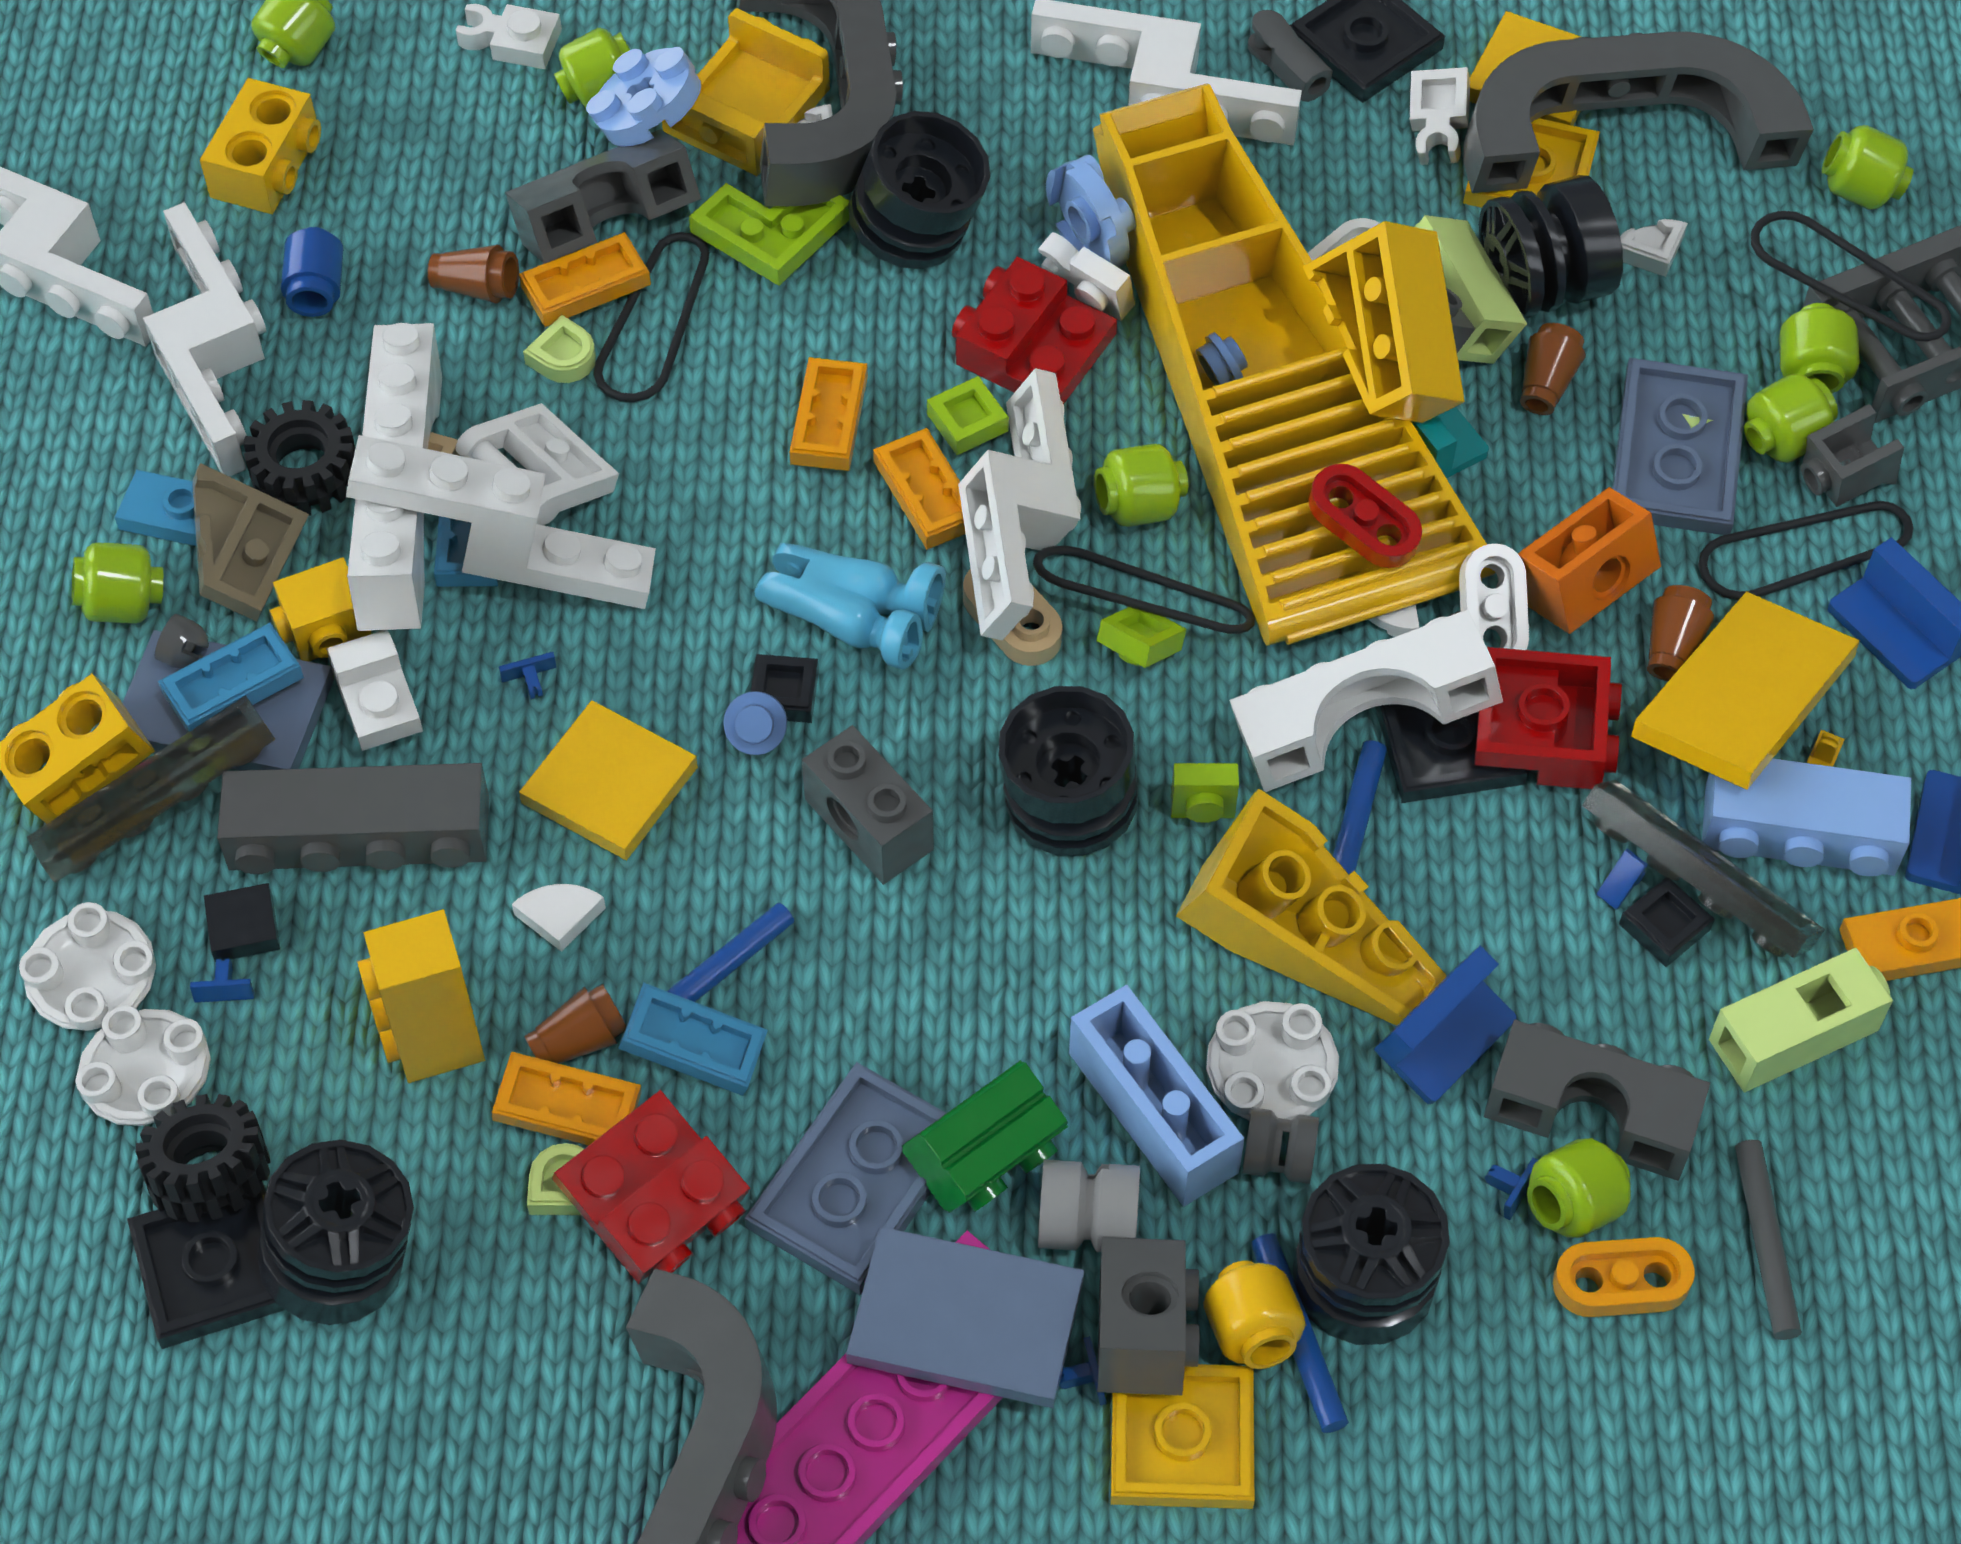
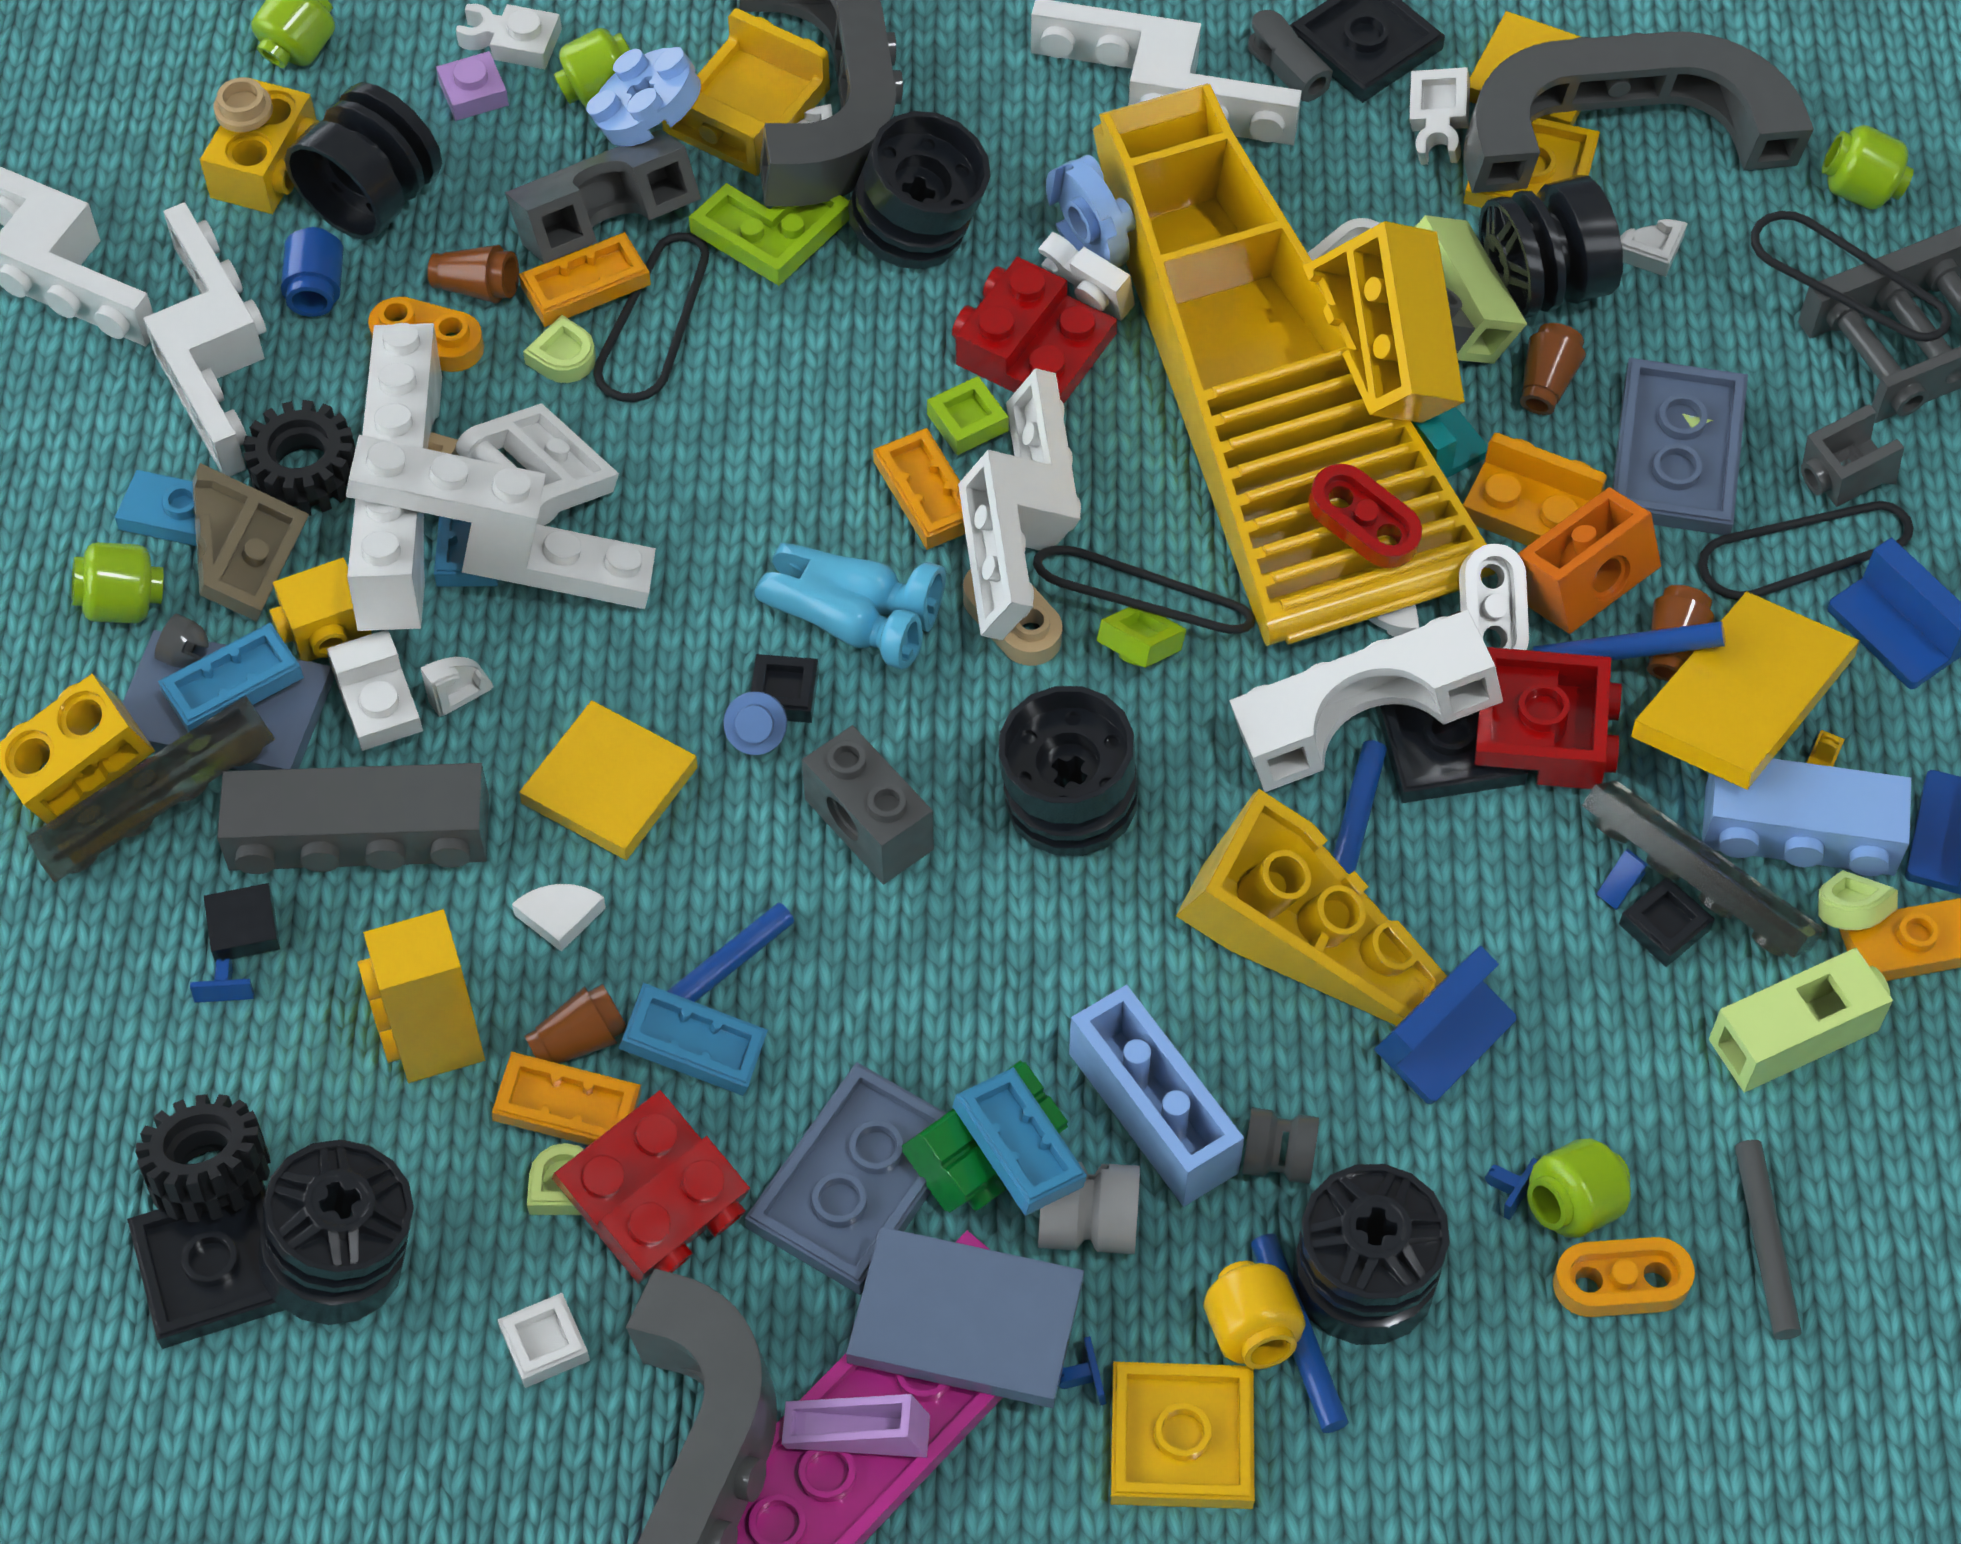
white dish [19,902,156,1031] -> none
white dish [75,1005,211,1126] -> none
blue piece [499,652,556,699] -> none
light orange plate [789,357,868,471] -> none
lime head [1094,444,1188,527] -> none
dark grey brick [1097,1237,1199,1395] -> none
lime plate [1171,763,1239,823] -> none
medium blue plate [1196,332,1248,386] -> none
white dish [1206,1001,1339,1121] -> none
dark grey arch [1484,1019,1711,1181] -> none
lime head [1744,374,1838,463] -> none
lime head [1779,303,1860,393] -> none
none -> tan plate [214,77,273,132]
none -> black wheel [284,82,443,240]
none -> light orange plate [368,297,484,372]
none -> white tile [420,657,493,717]
none -> lavender plate [436,51,509,121]
none -> white tile [497,1293,590,1388]
none -> lavender piece [781,1394,930,1458]
none -> dark azure plate [952,1067,1087,1216]
none -> light orange bracket [1463,433,1607,546]
none -> blue bar [1533,621,1725,661]
none -> yellowish green tile [1818,870,1898,930]

